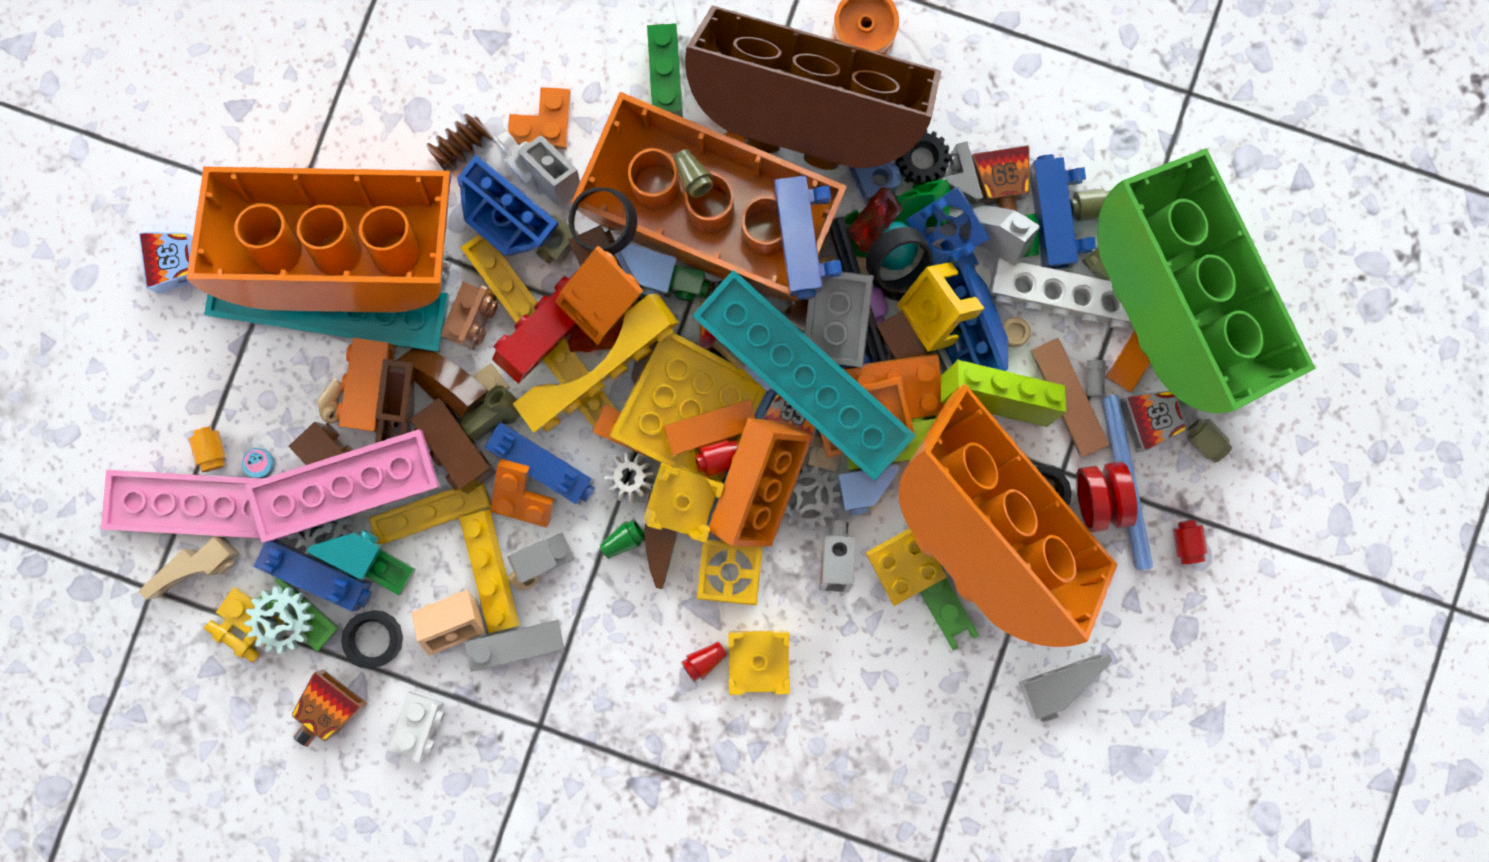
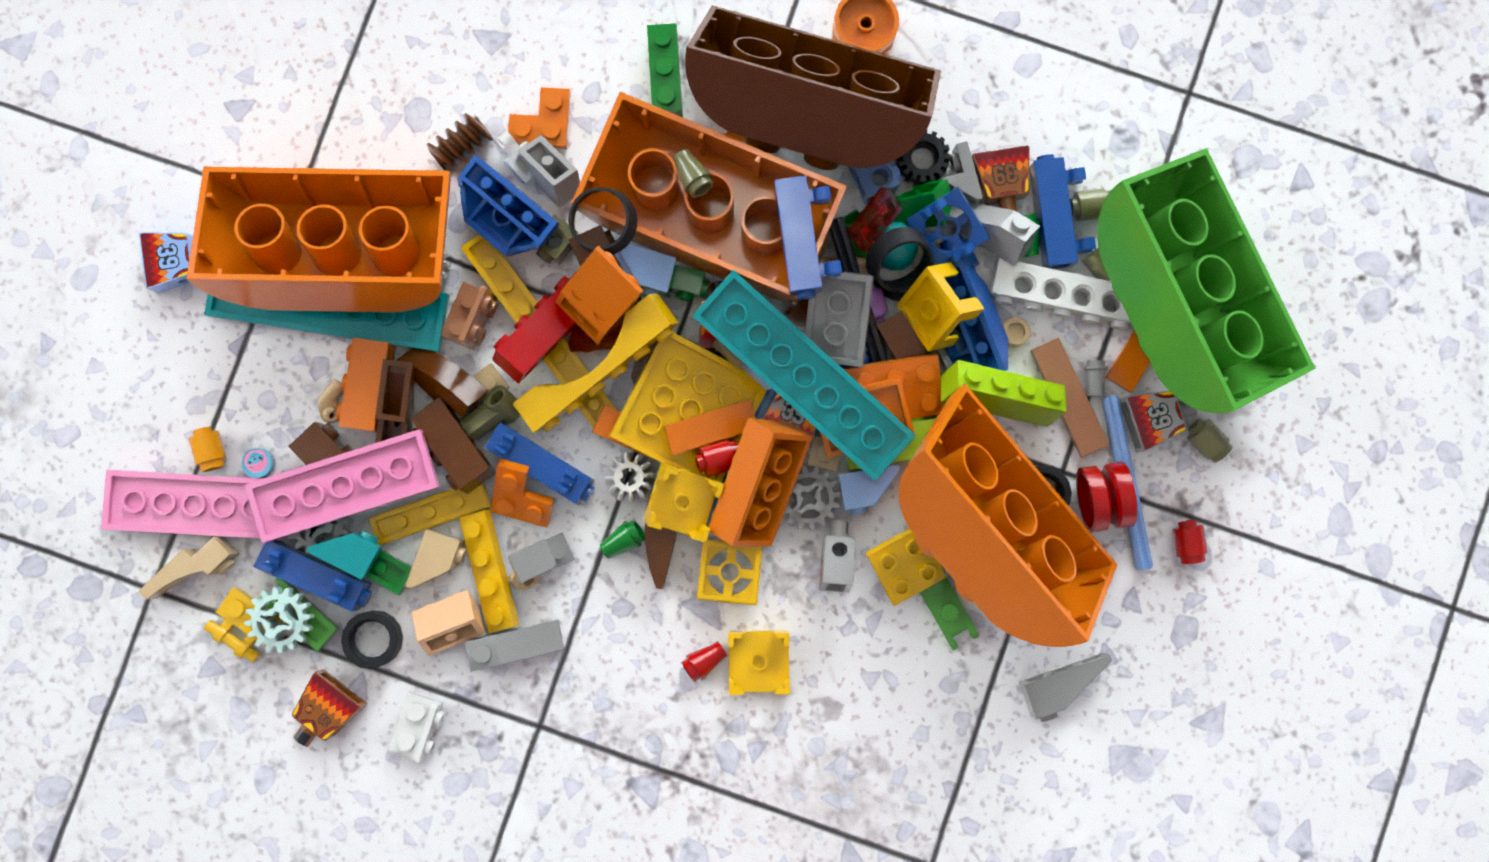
none -> tan slope [405,529,467,588]

